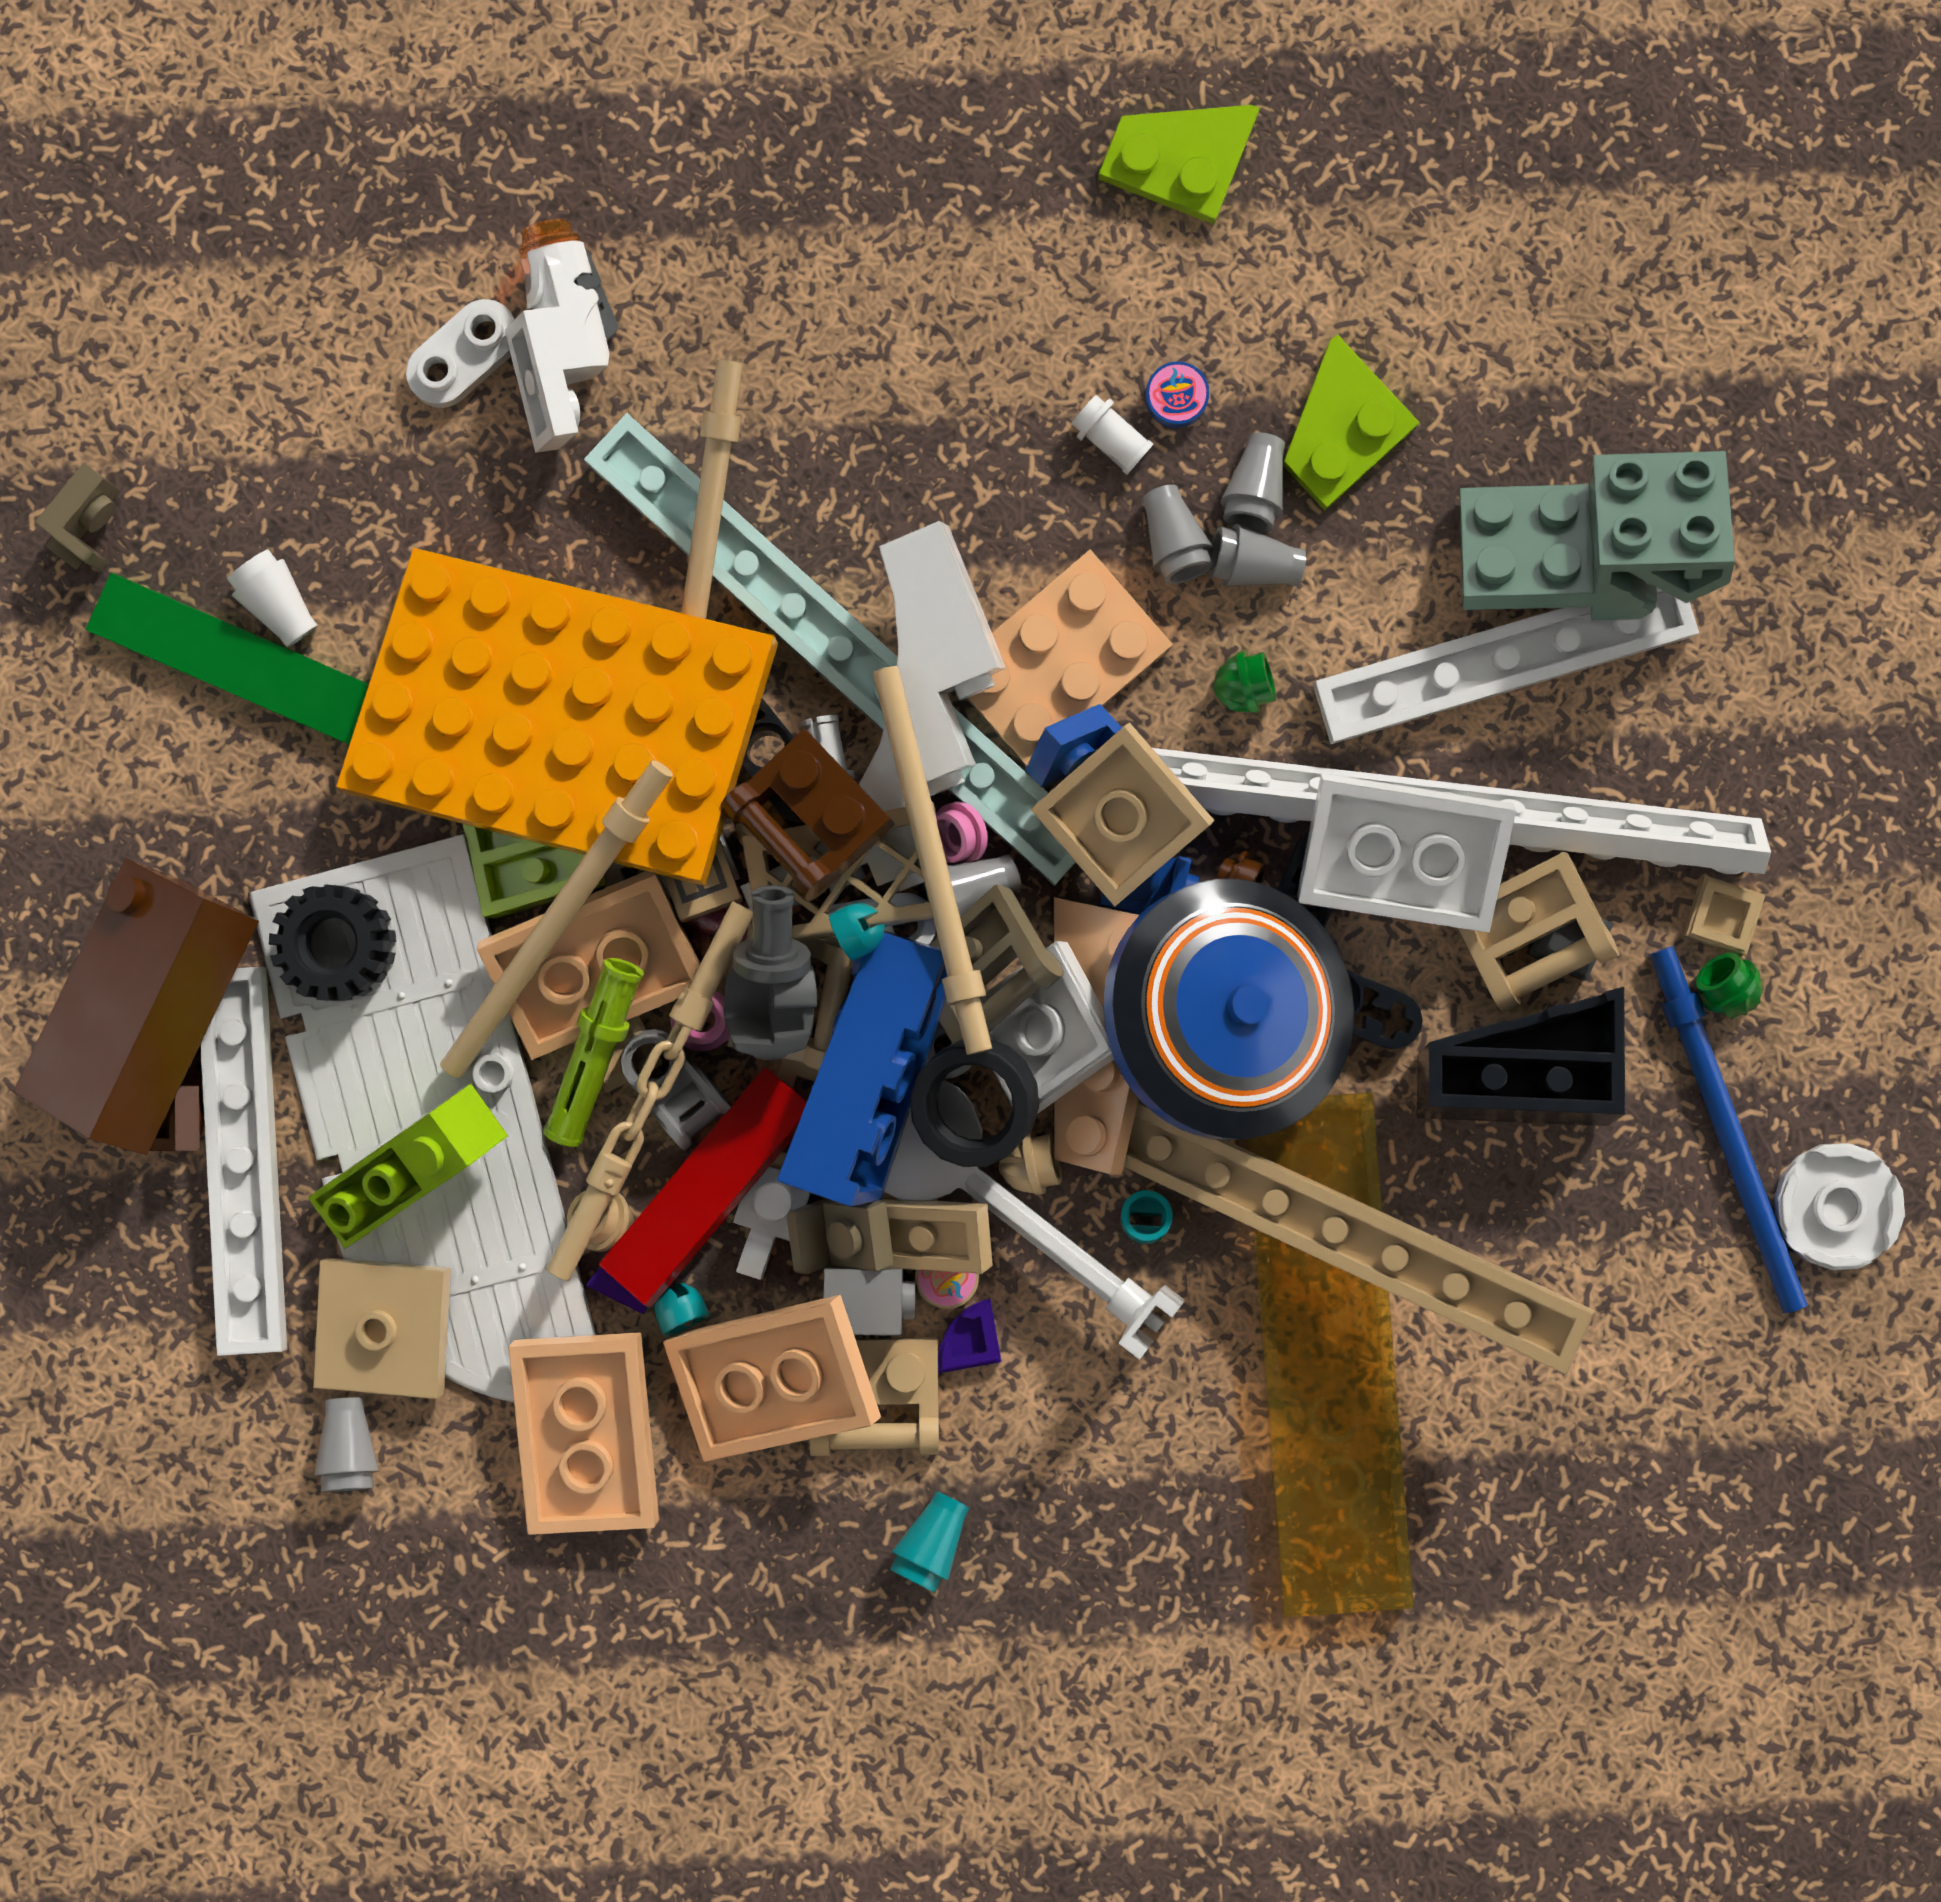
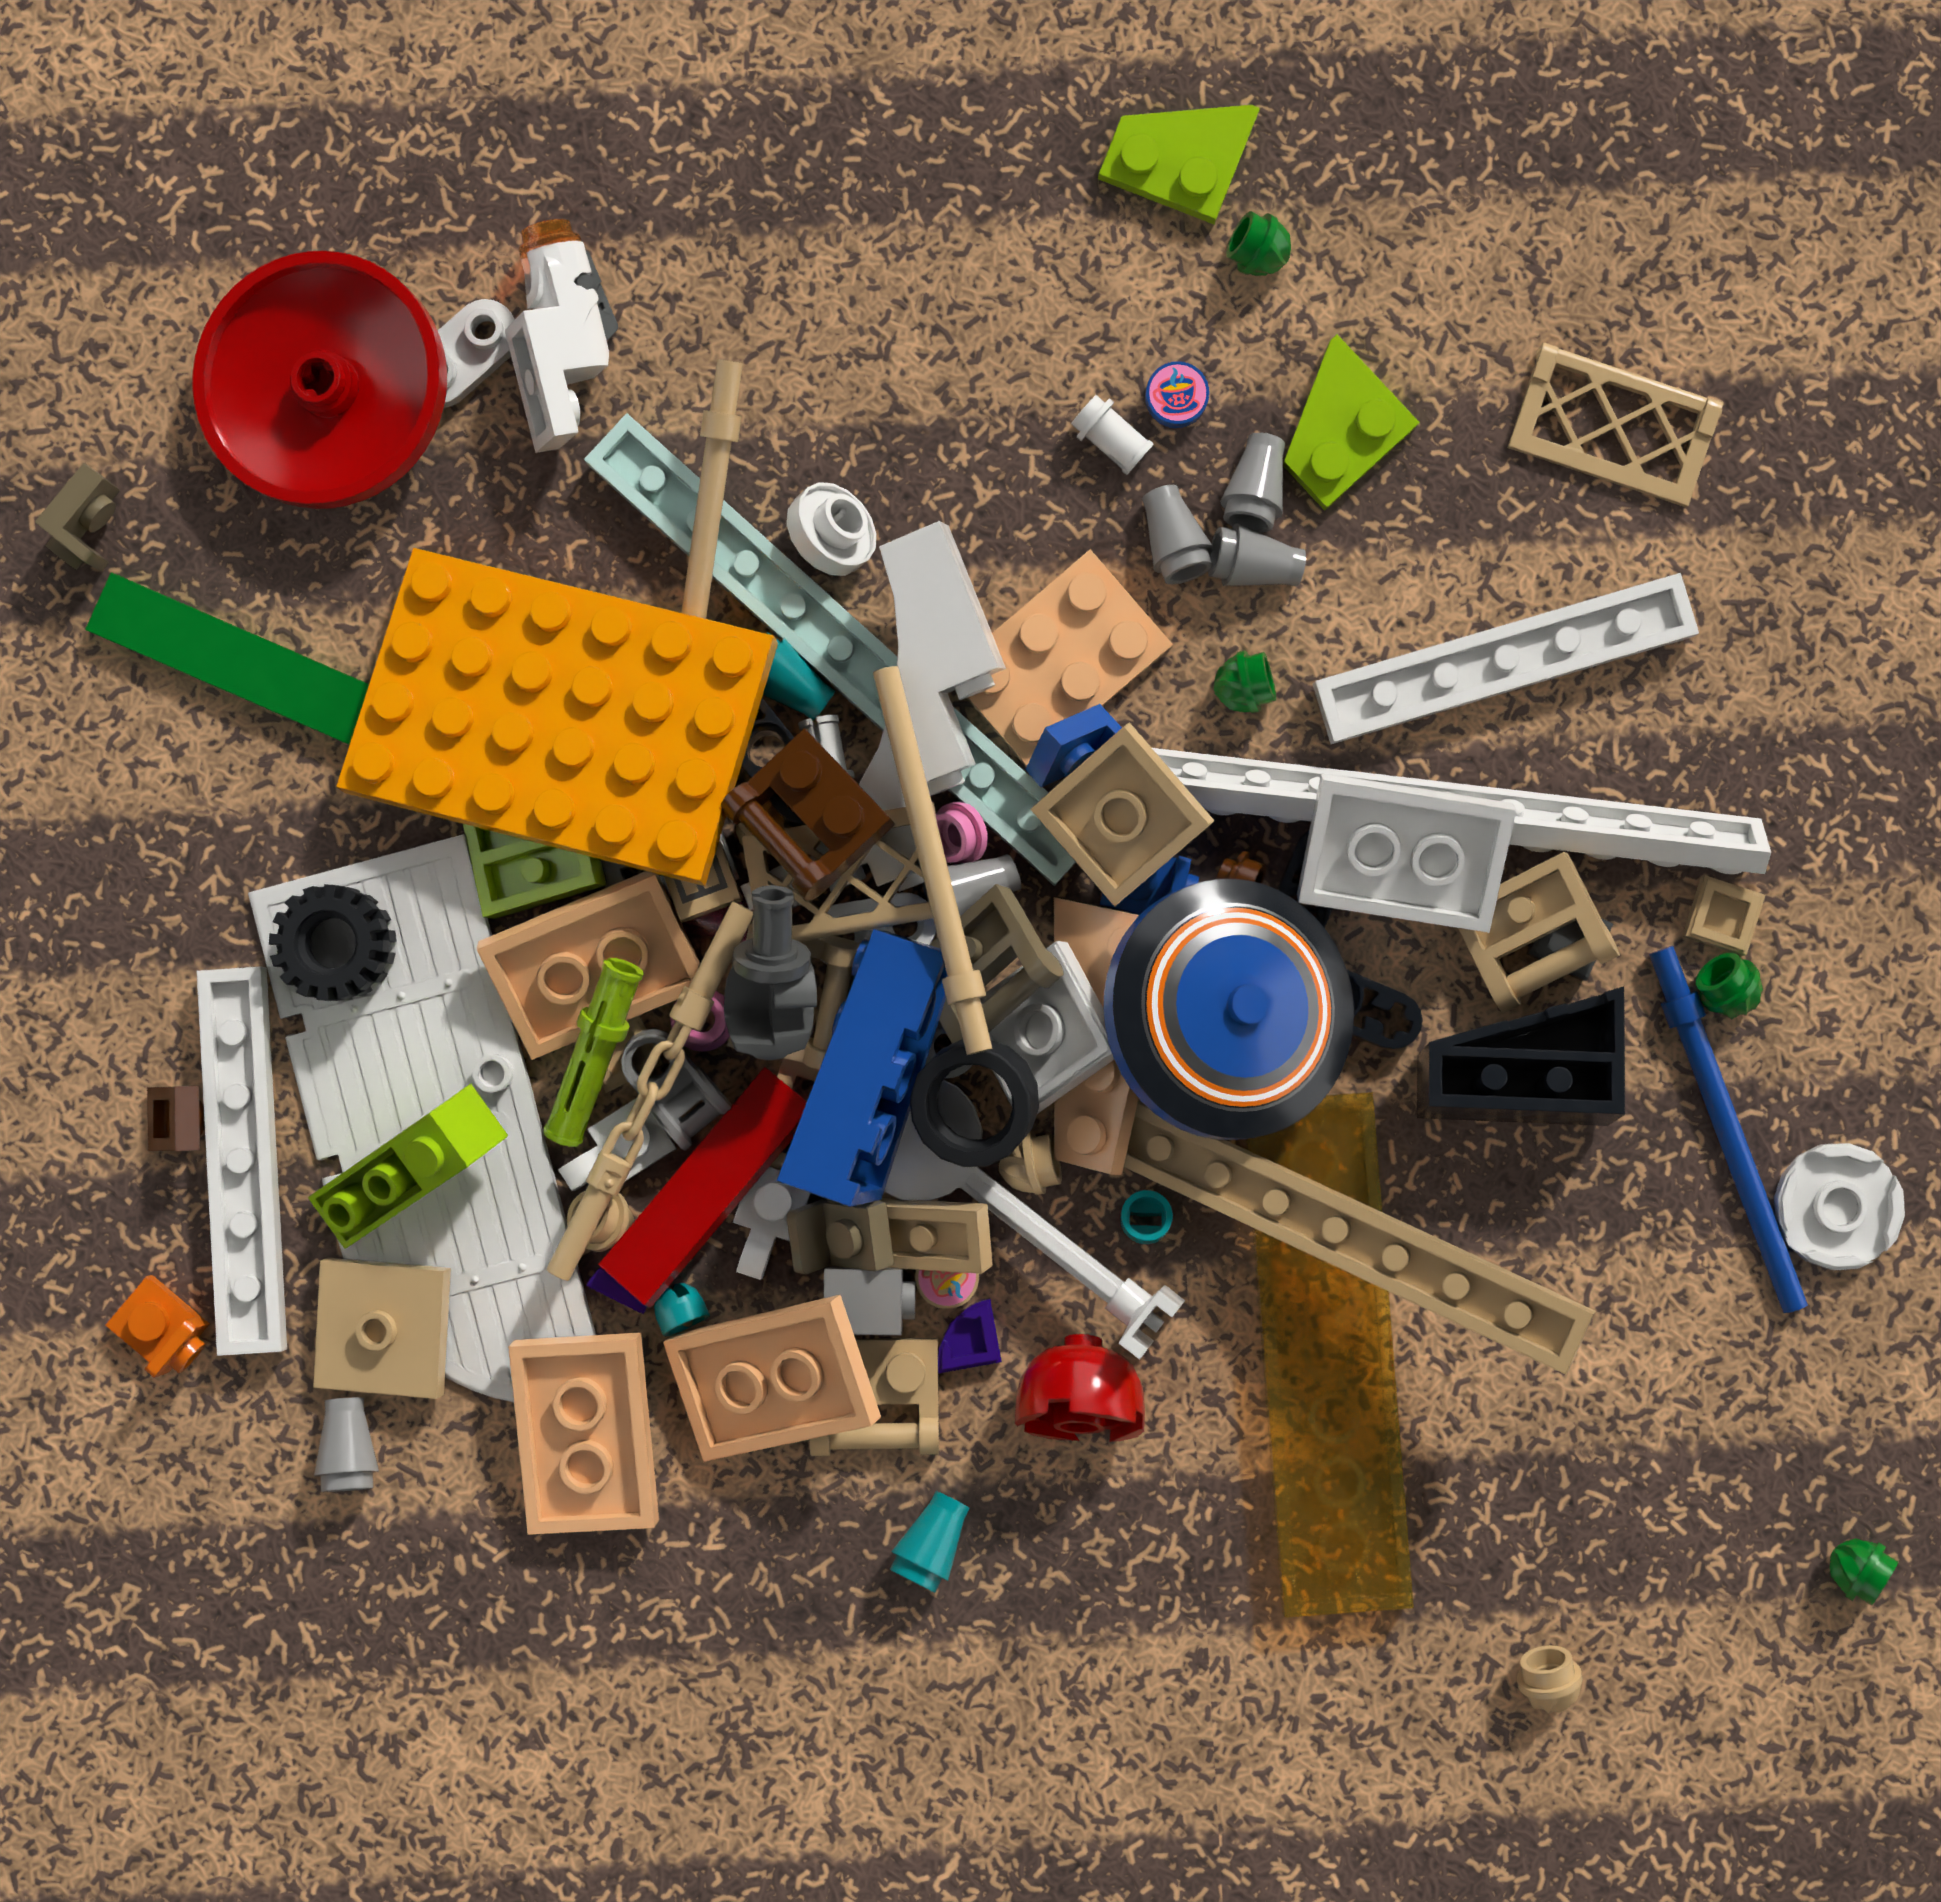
reddish brown brick [13,858,259,1155] -> none
white cone [227,549,318,648] -> none
tan bar [440,760,673,1078] -> none
teal hinge [829,902,885,961] -> none
sand green piece [1459,451,1735,620] -> none
none -> orange bracket [105,1275,210,1378]
none -> red dish [192,251,447,509]
none -> white plate [558,1098,677,1191]
none -> teal cone [763,632,835,721]
none -> white plate [787,483,877,576]
none -> red cylinder [1015,1334,1145,1442]
none -> green plate [1226,211,1291,276]
none -> tan window [1507,342,1723,507]
none -> tan plate [1517,1645,1583,1713]
none -> green plate [1830,1538,1899,1606]

